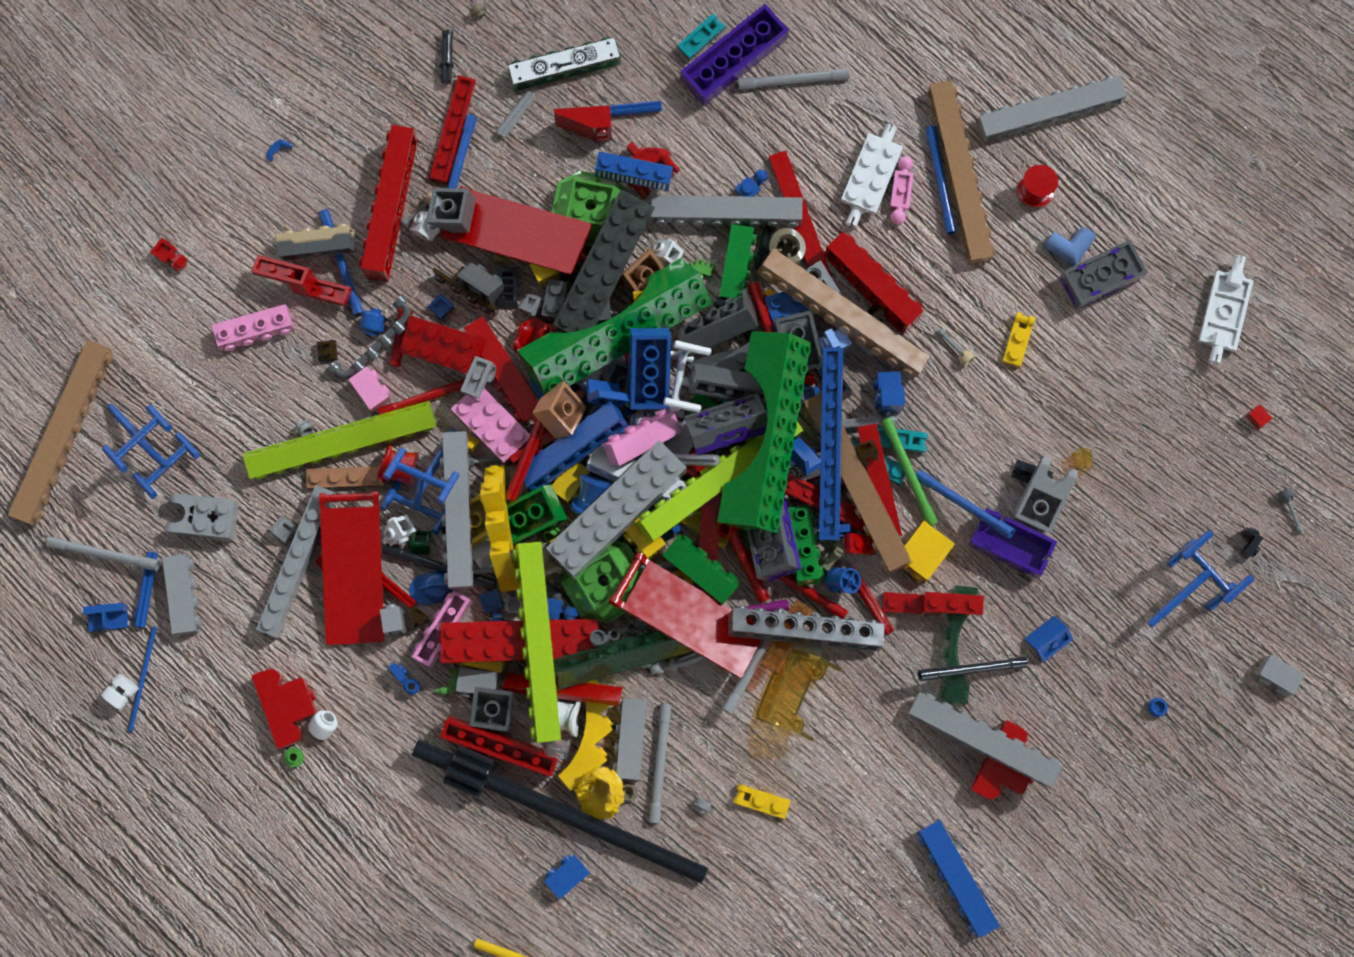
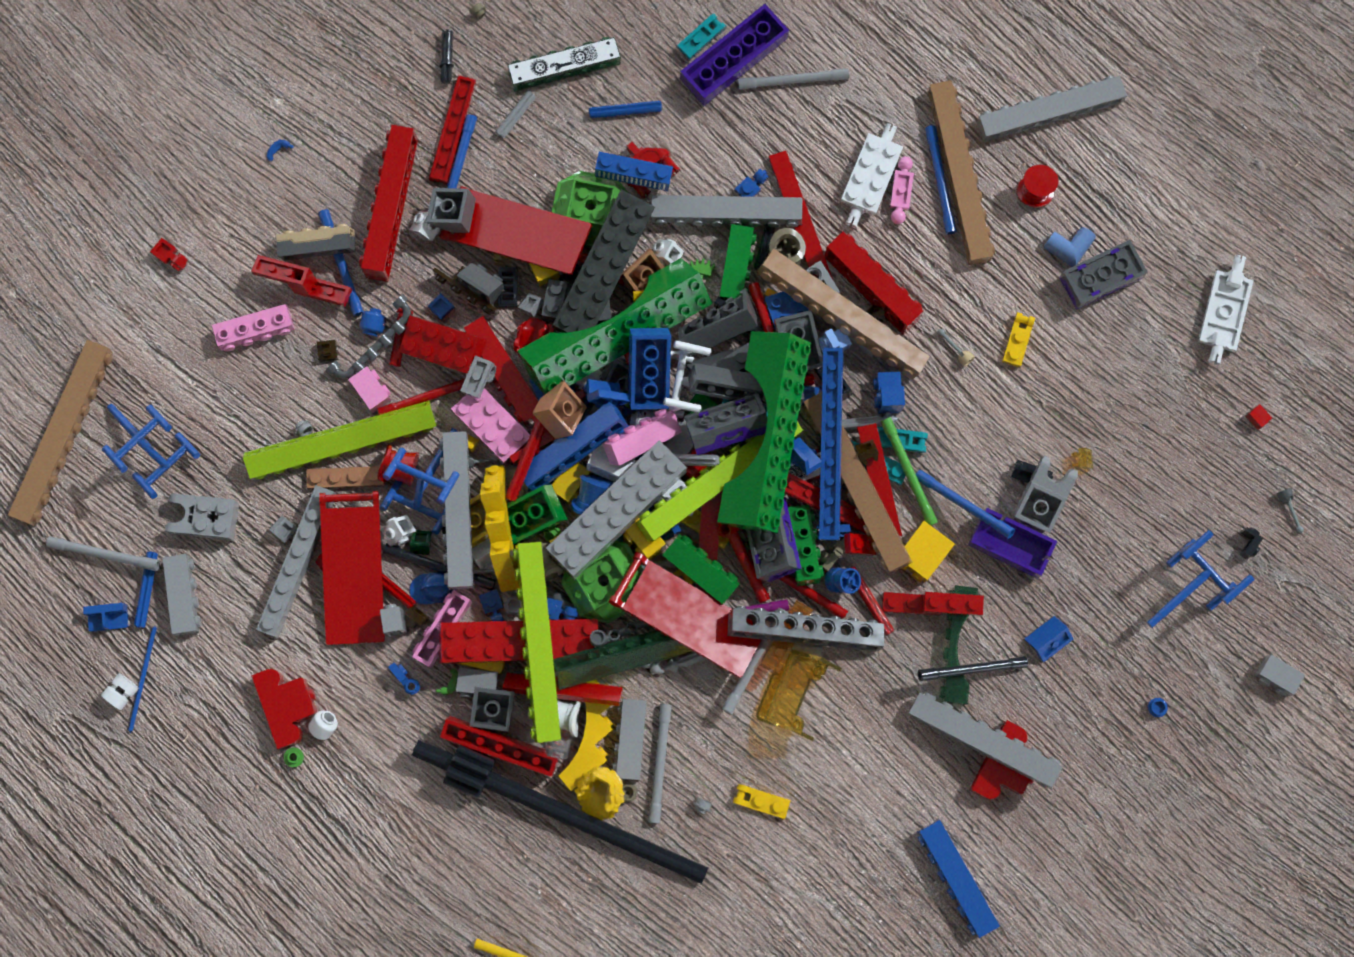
light grey hinge [401,190,432,226] -> none
blue brick [544,855,590,900] -> none
red slope [554,105,612,143] -> none

